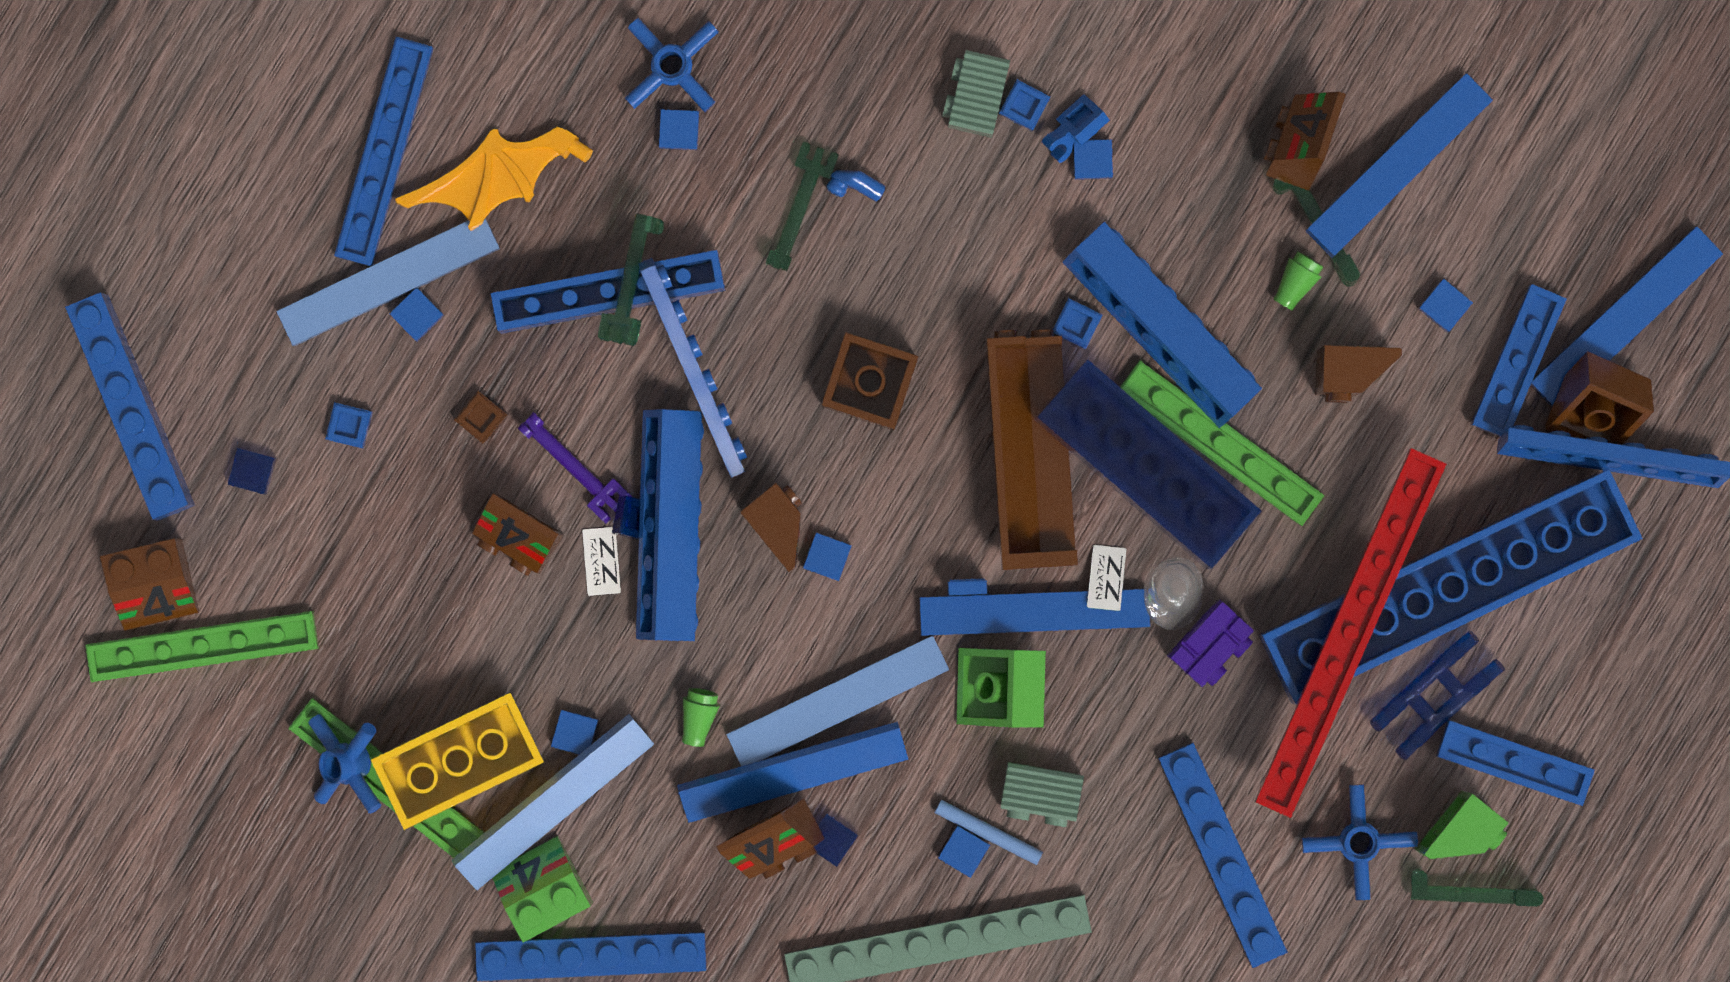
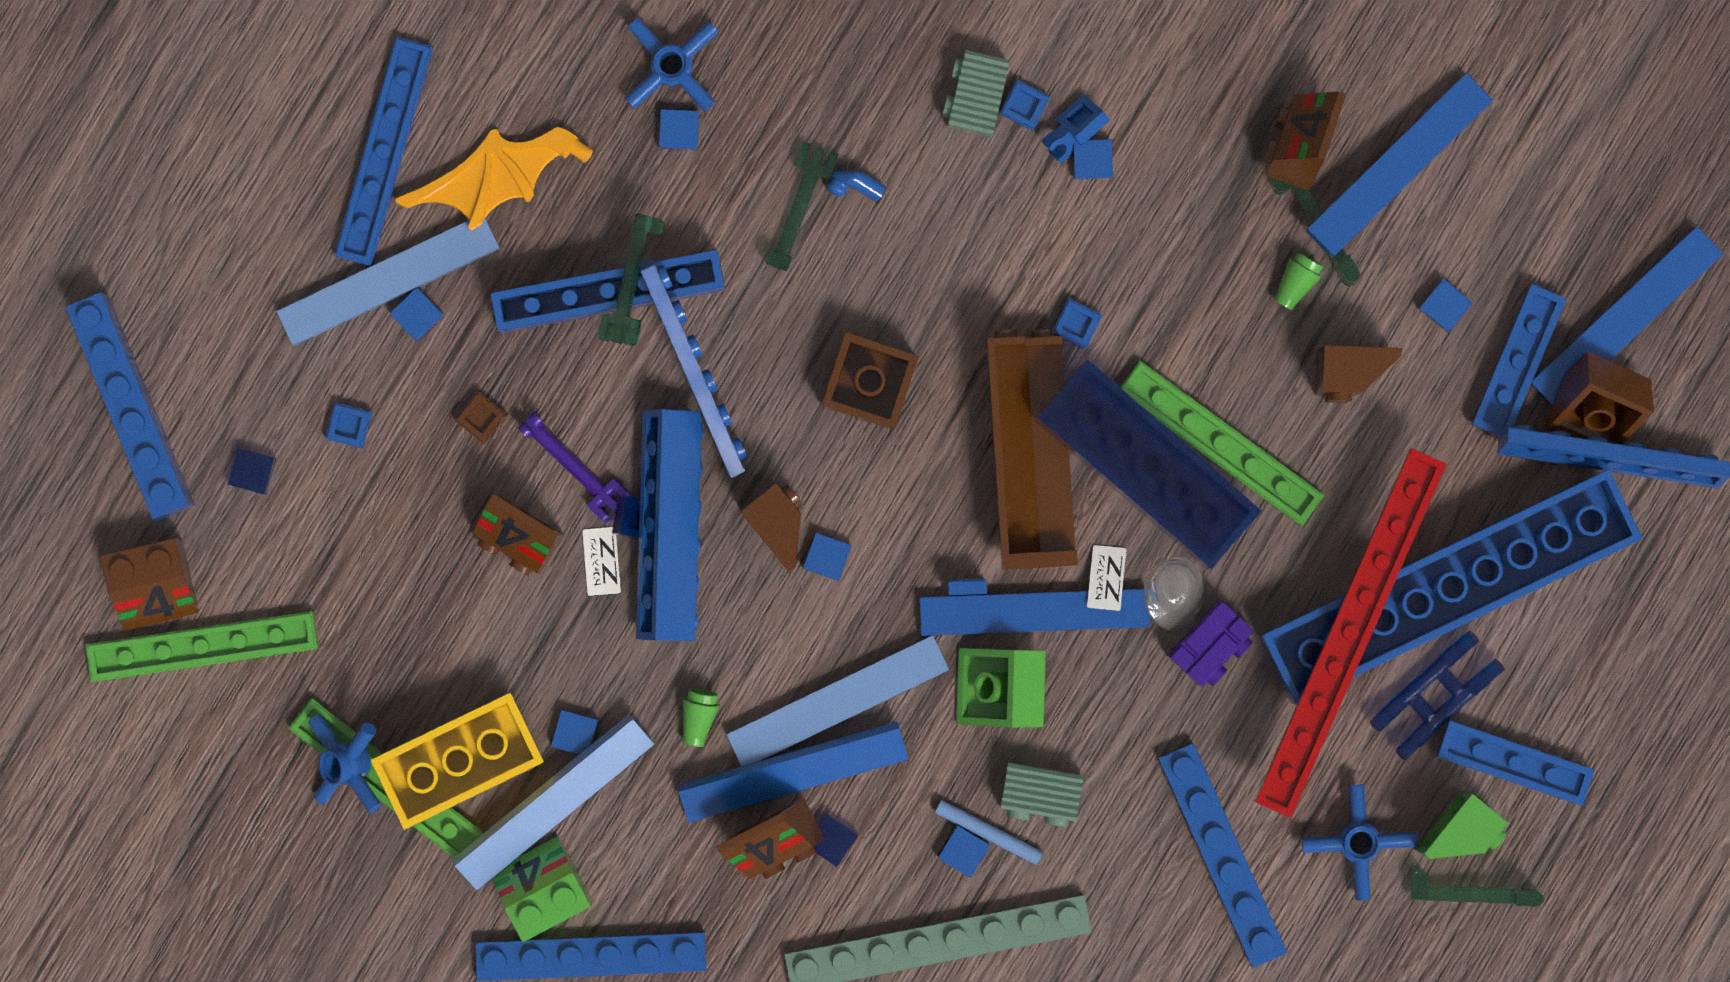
blue brick [1062,222,1262,428] -> none

